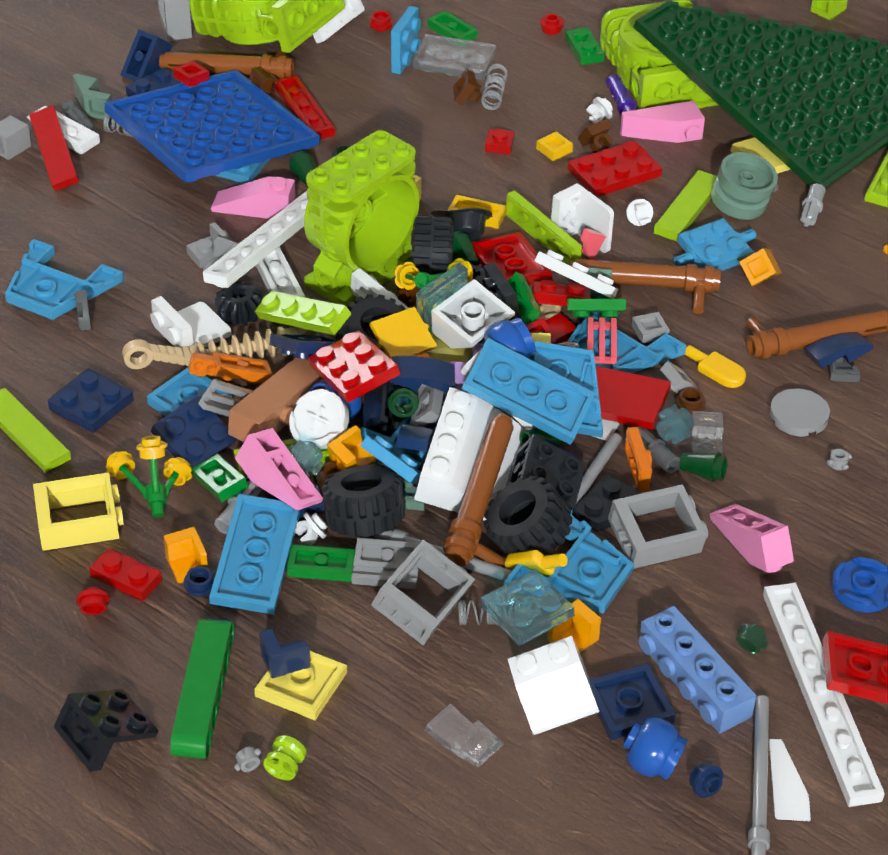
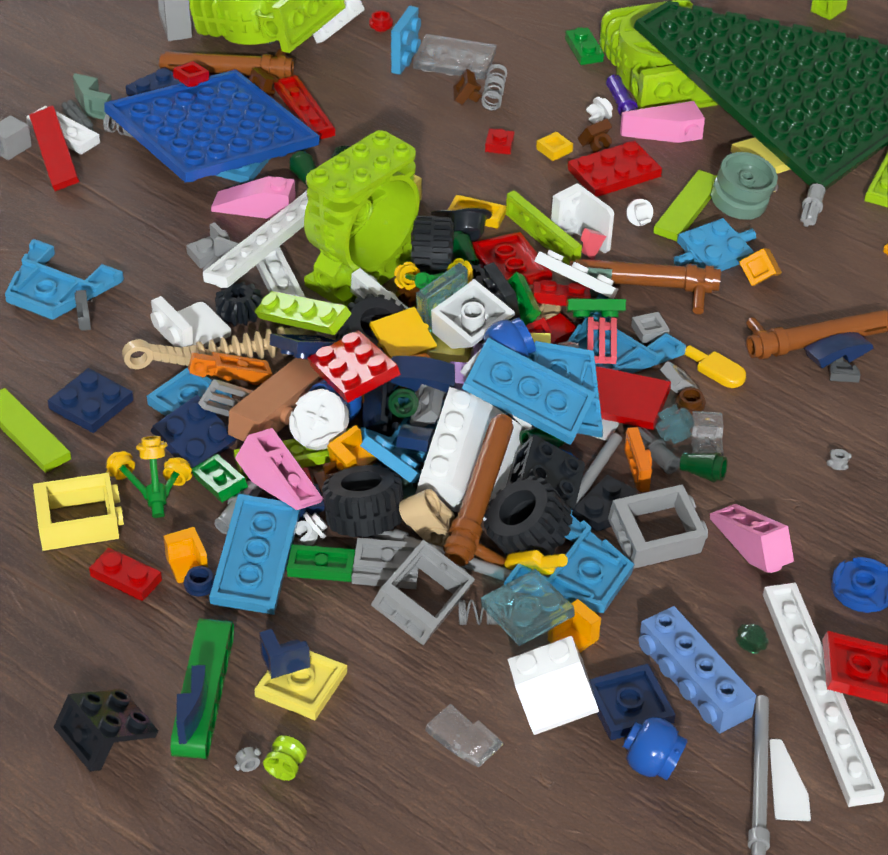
red plate [76,587,110,615] -> none
dark blue slope [120,29,173,81] -> none
clear light blue gear [288,440,323,478] -> none
green plate [427,10,478,47] -> none
red plate [540,14,564,35] -> none
dark blue plate [689,763,723,798] -> none
light grey tile [769,388,830,437] -> none
none -> dark blue slope [176,665,208,744]
none -> tan piece [399,489,455,547]

